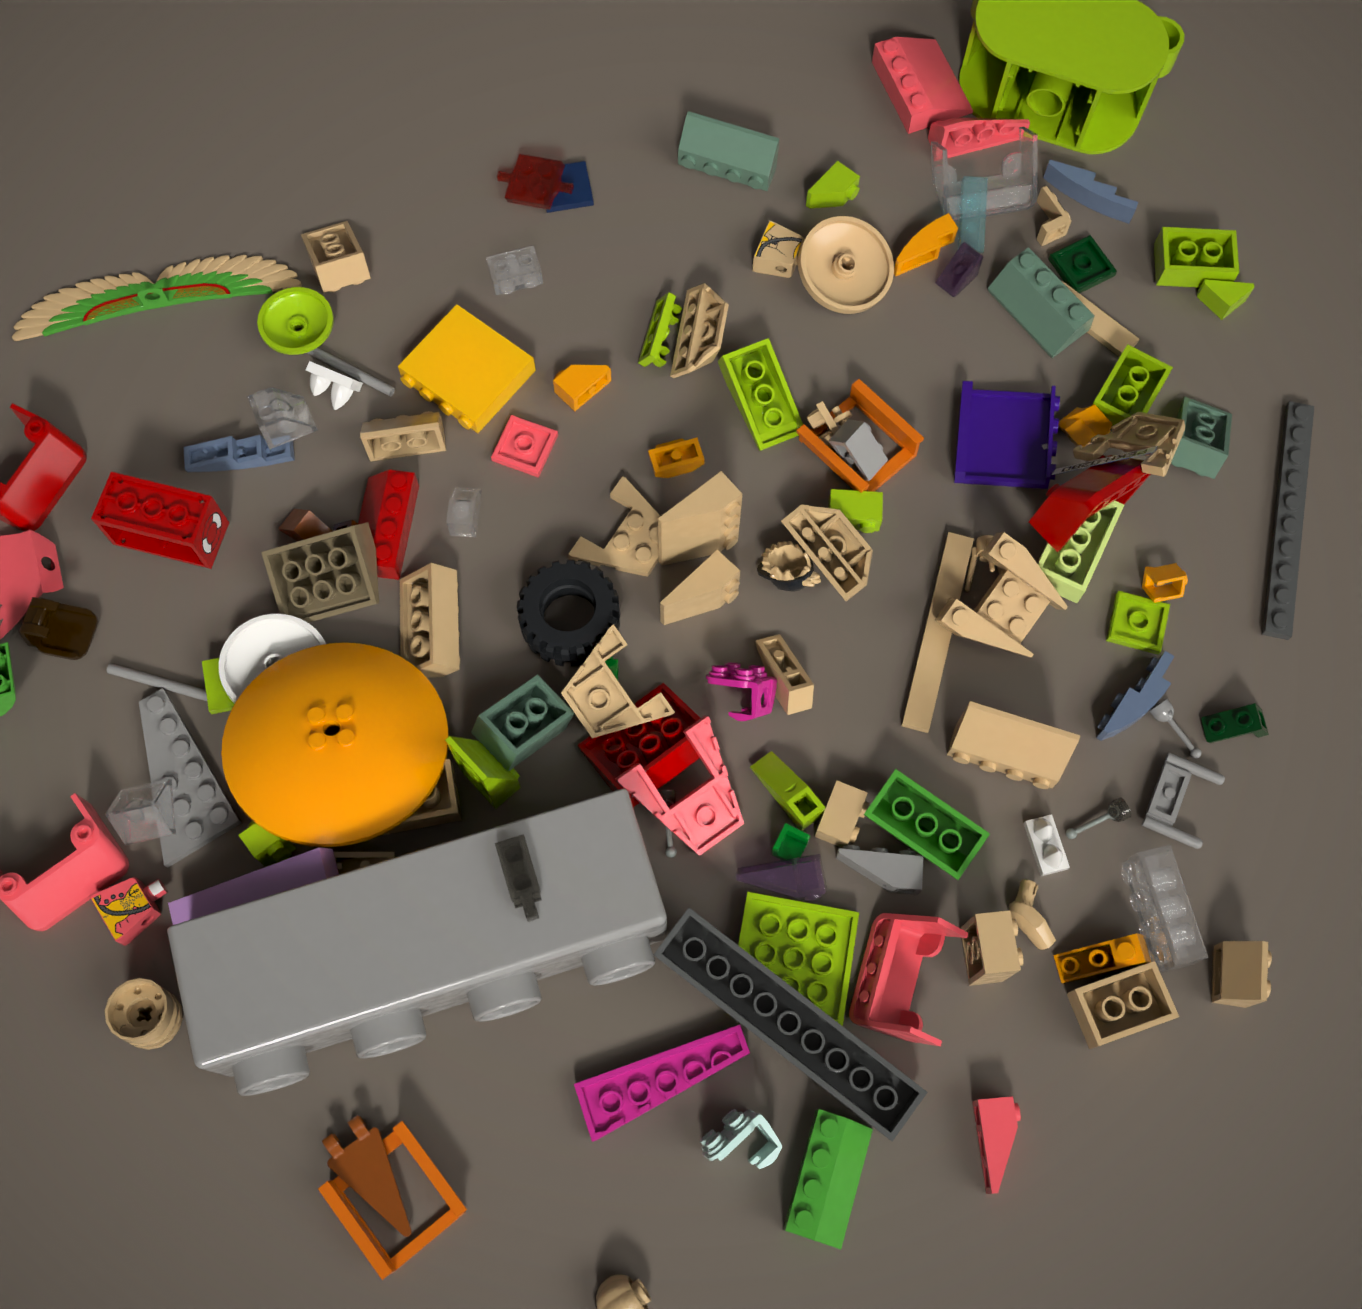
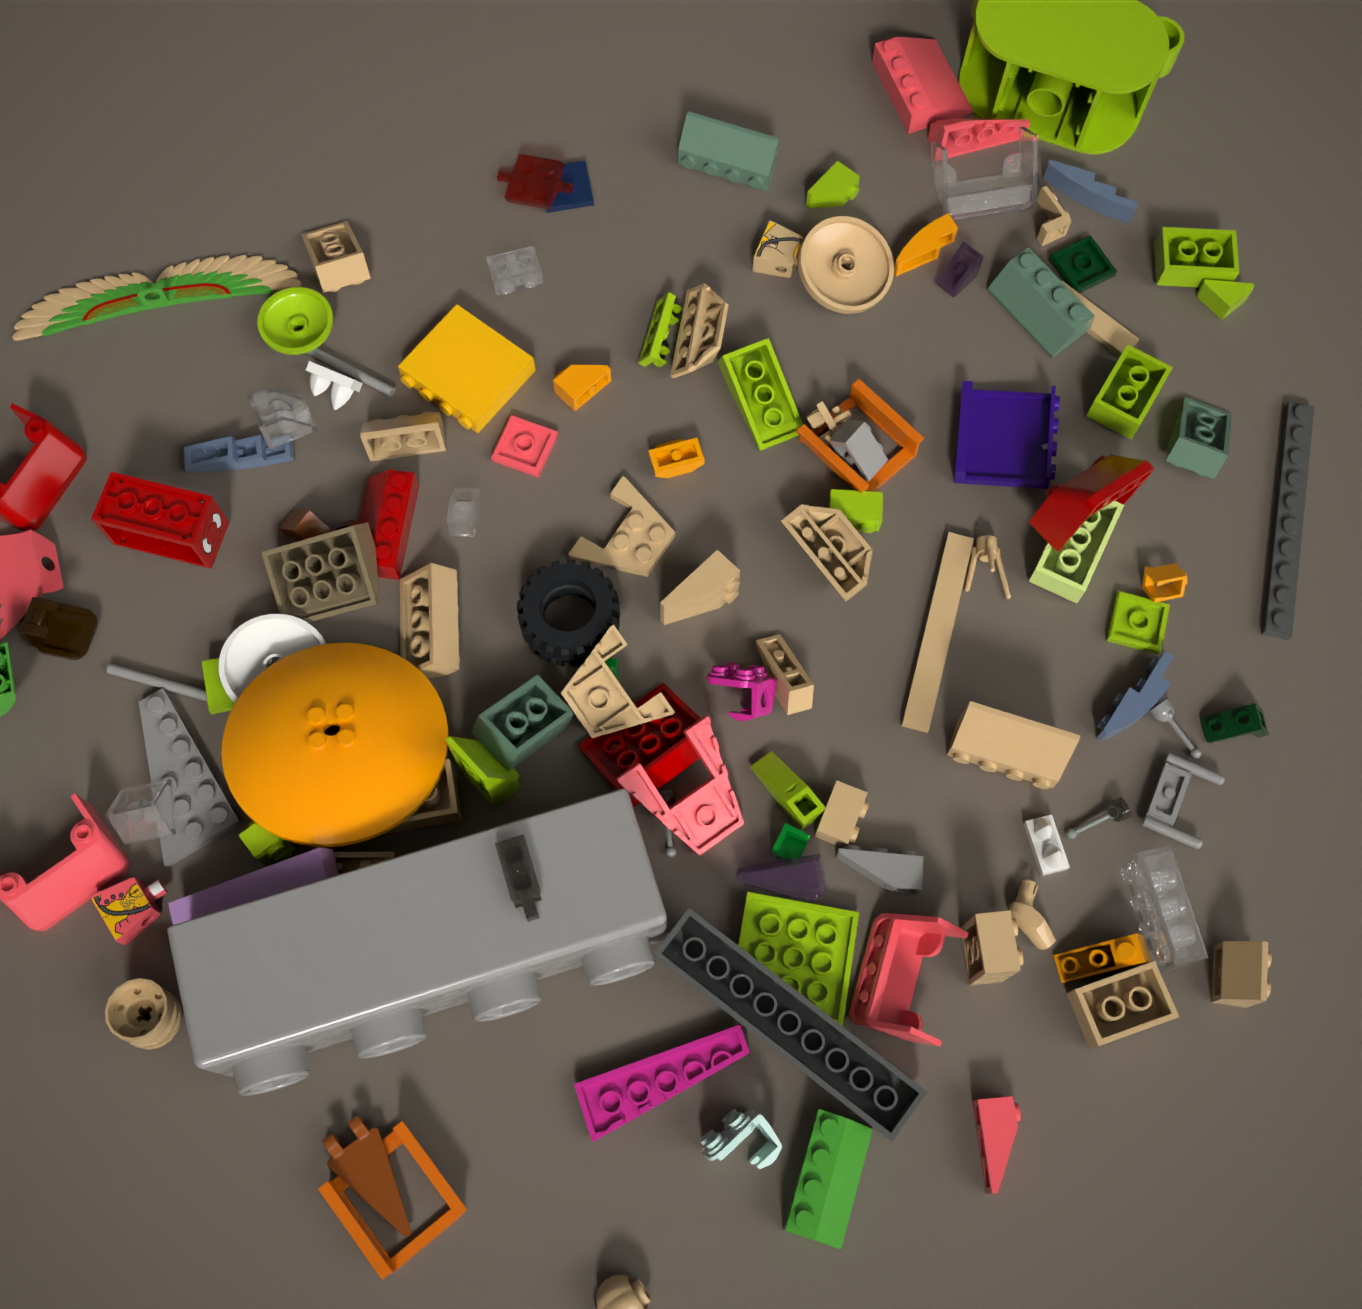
tan slope [658,471,743,565] -> none
tan hair [757,541,821,592] -> none
bright green slope [864,769,990,880] -> none
tan wedge [935,532,1068,658] -> none
clear light blue tile [958,176,988,253] -> none
white sticker [1052,446,1158,475] -> none
light orange slope [1058,404,1113,448] -> none
tan wing [1073,412,1185,477] -> none

